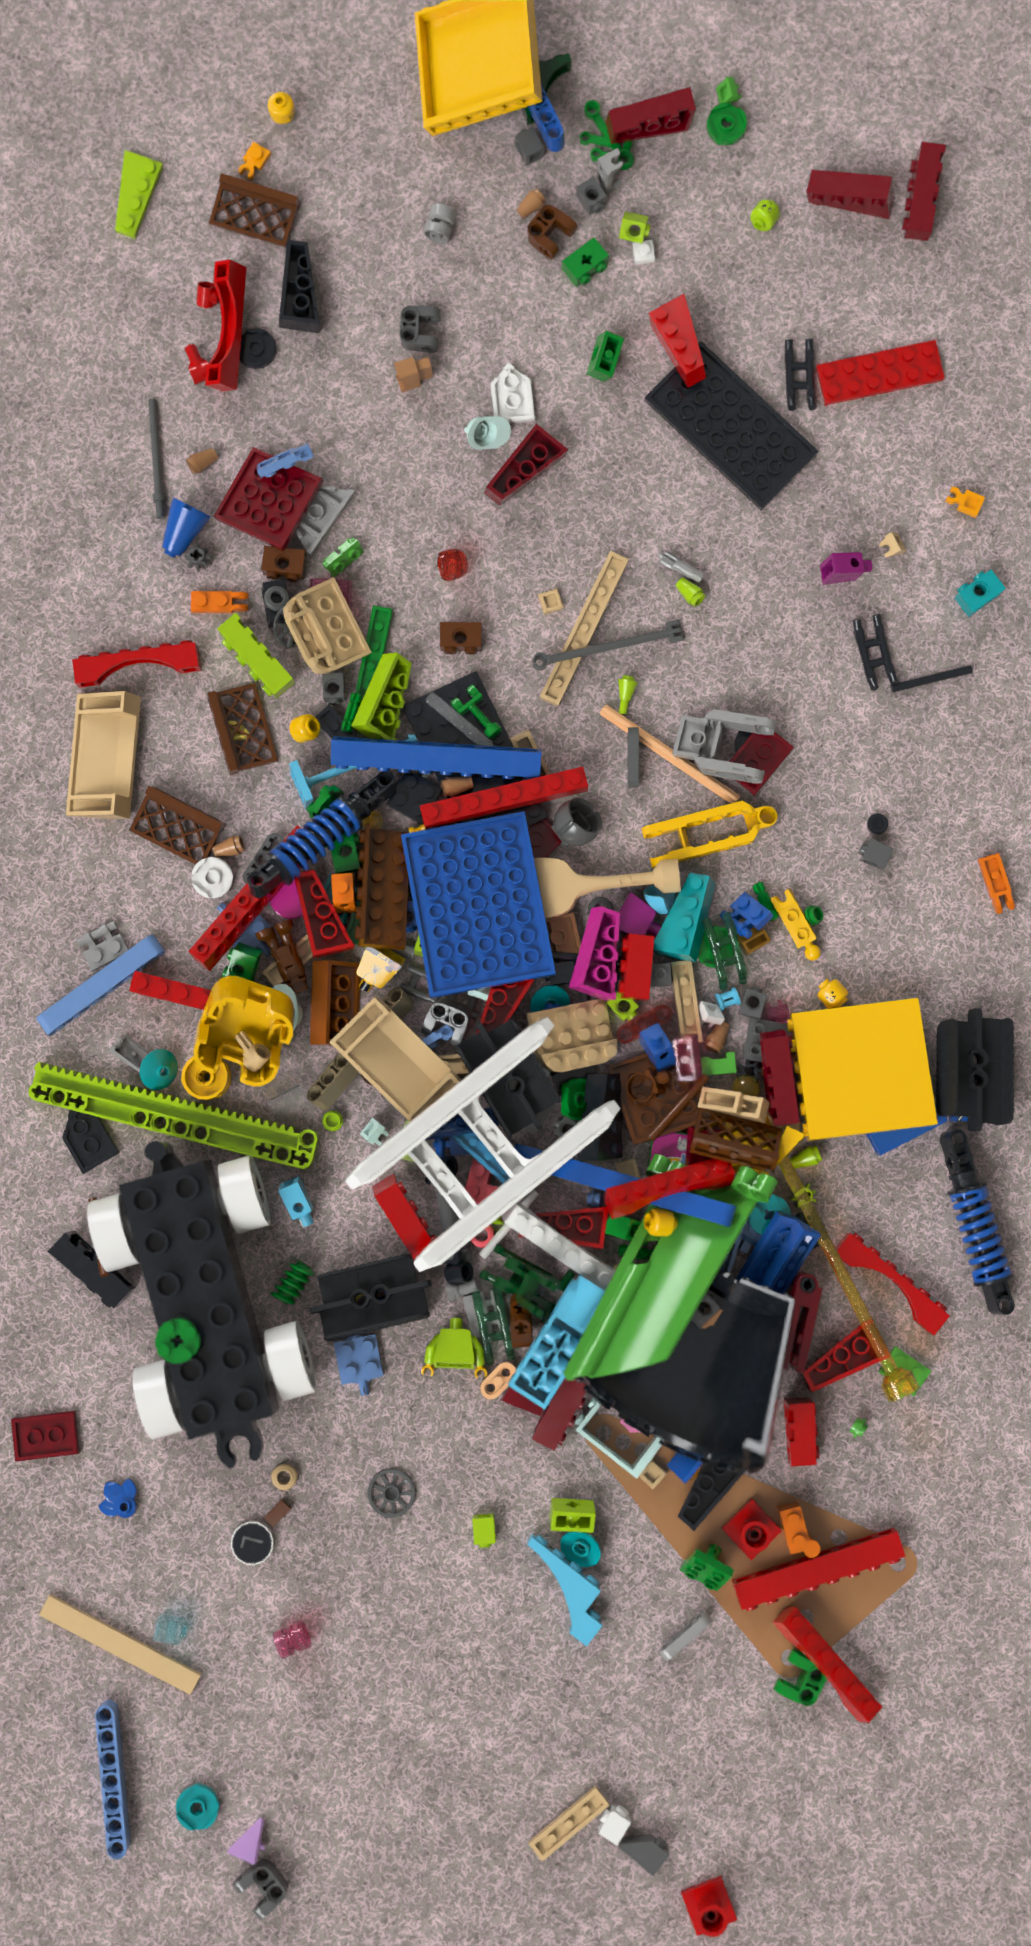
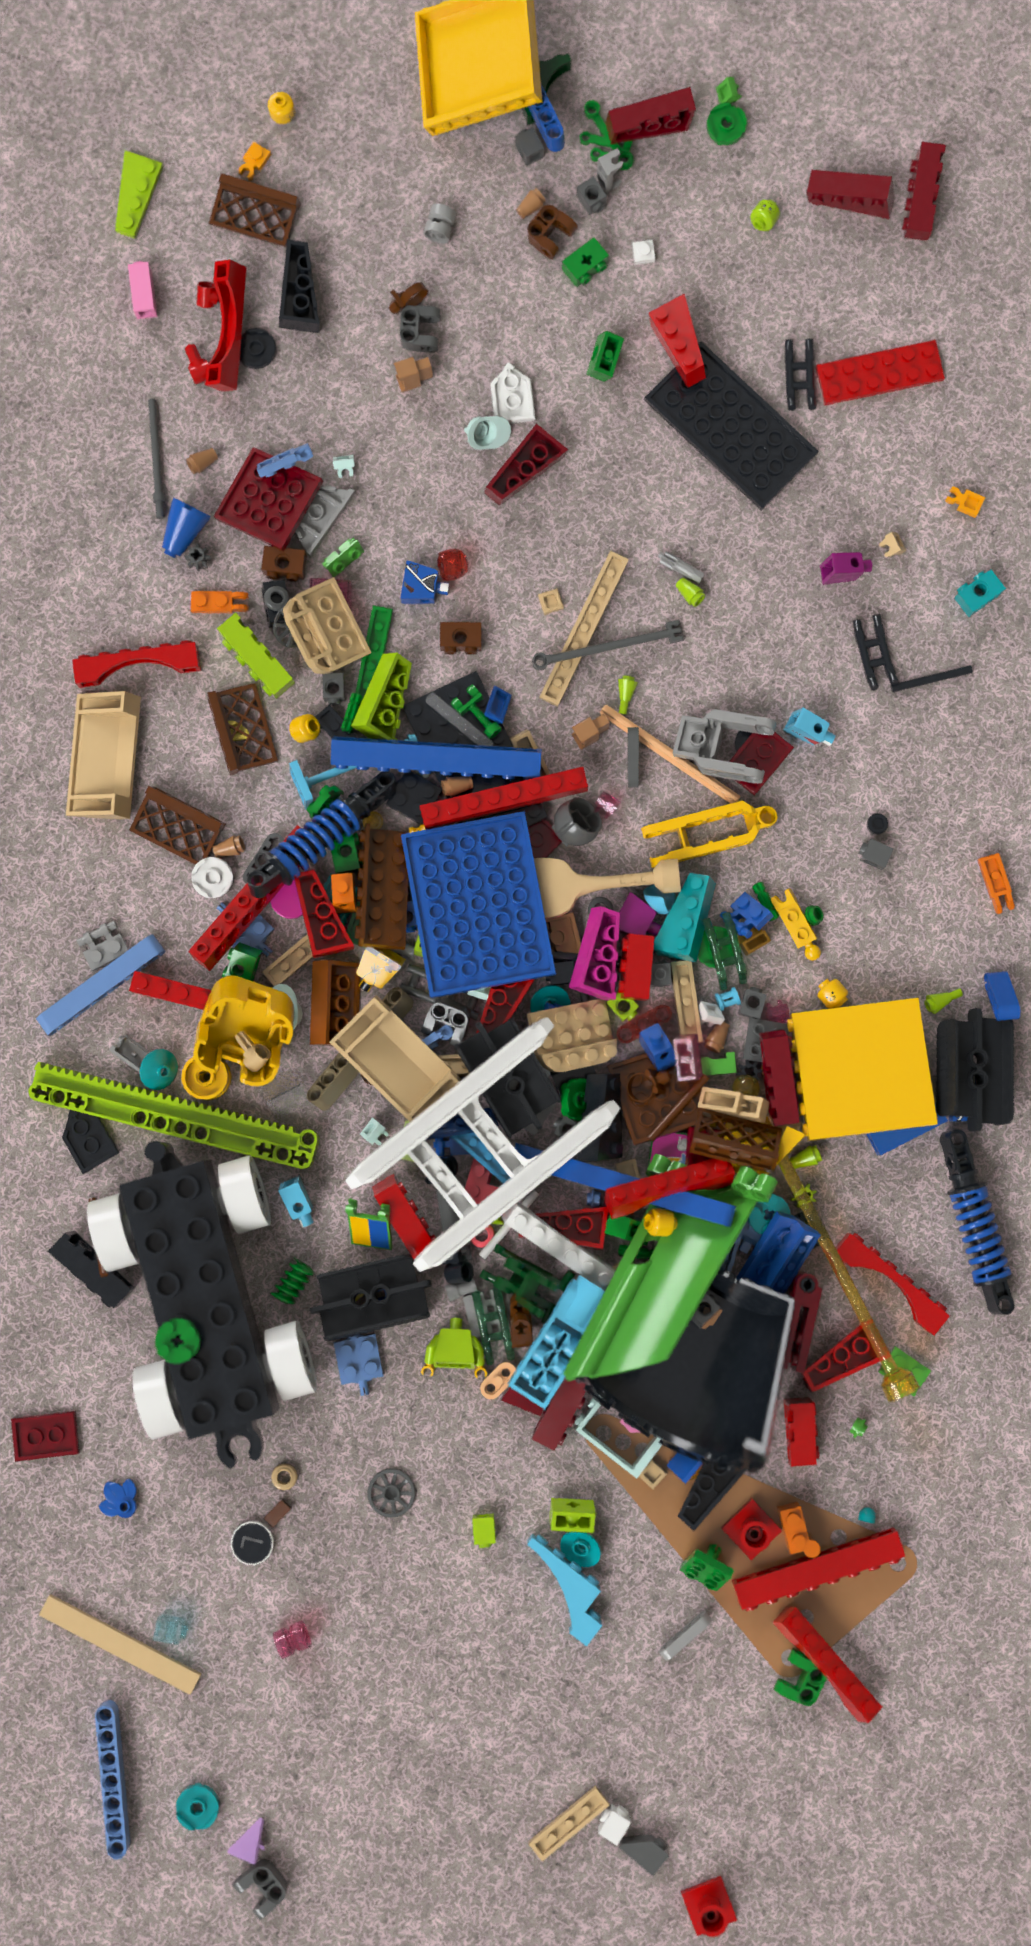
reddish brown piece [255,919,308,994] -> none
lime plate [322,1110,343,1131] -> none
lime brick [619,211,651,244] -> none
none -> bright pink brick [128,261,157,319]
none -> light aqua tile [333,455,355,478]
none -> flag [345,1199,393,1251]
none -> reddish brown piece [389,282,428,314]
none -> blue torso [400,560,450,604]
none -> blue tile [484,685,512,724]
none -> medium nougat piece [572,714,610,750]
none -> clear pink tile [595,791,621,819]
none -> medium azure torso [783,707,836,746]
none -> teal hinge [858,1507,876,1524]
none -> lime cone [924,988,963,1014]
none -> blue beam [984,971,1020,1021]

